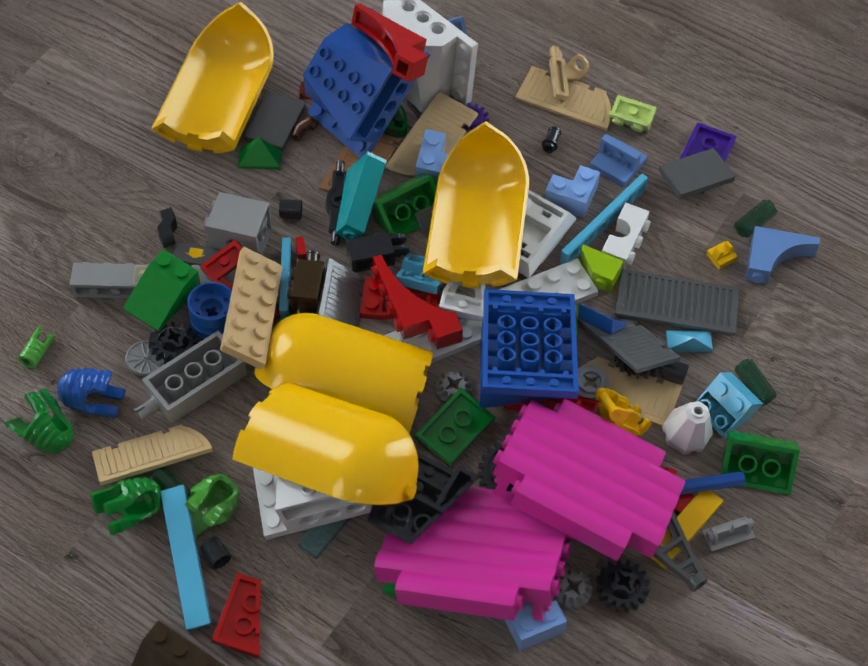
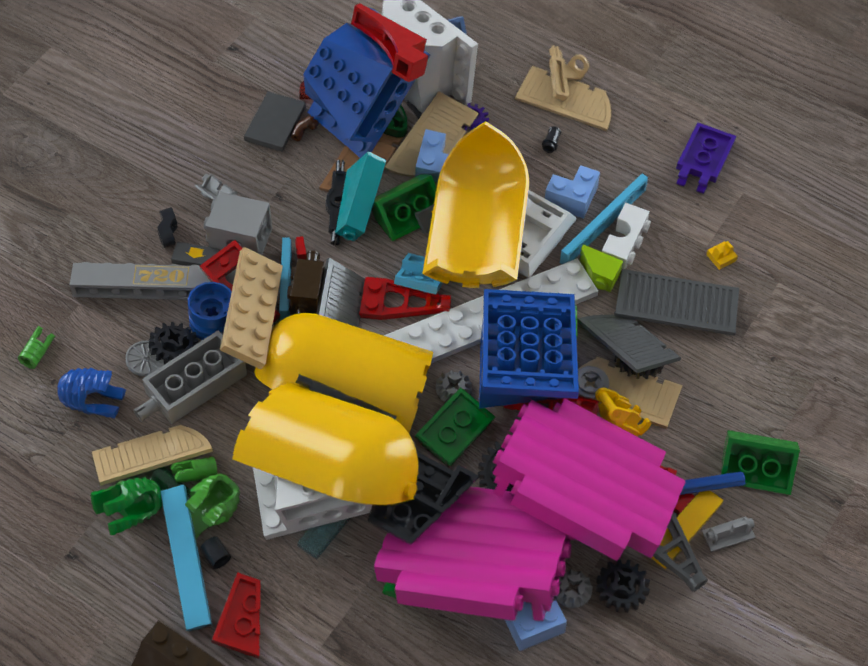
green hair [4,388,74,454] -> none
green slope [123,249,201,332] -> none
yellow panel [151,2,274,153] -> none
green slope [238,137,282,170] -> none
black beam [279,199,303,219] -> none
black hinge [346,232,410,273] -> none
red arch [370,255,463,350] -> none
white plate [439,281,485,322] -> none
blue slope [578,304,627,334] -> none
medium blue bracket [589,134,648,187] -> none
yellowish green bracket [609,95,657,133] -> none
dark grey tile [658,148,736,199] -> none
black beam [661,361,689,384] -> none
white cone [662,401,713,455] -> none
medium azure slope [666,330,713,352] -> none
medium azure slope [695,372,763,438] -> none
clear green axle [734,200,777,238] -> none
clear green axle [735,359,777,406] -> none
medium blue arch [745,226,820,284] -> none
none -> bright green hinge [170,457,217,483]
none -> light grey hinge [195,174,238,200]
none -> black piece [296,374,397,420]

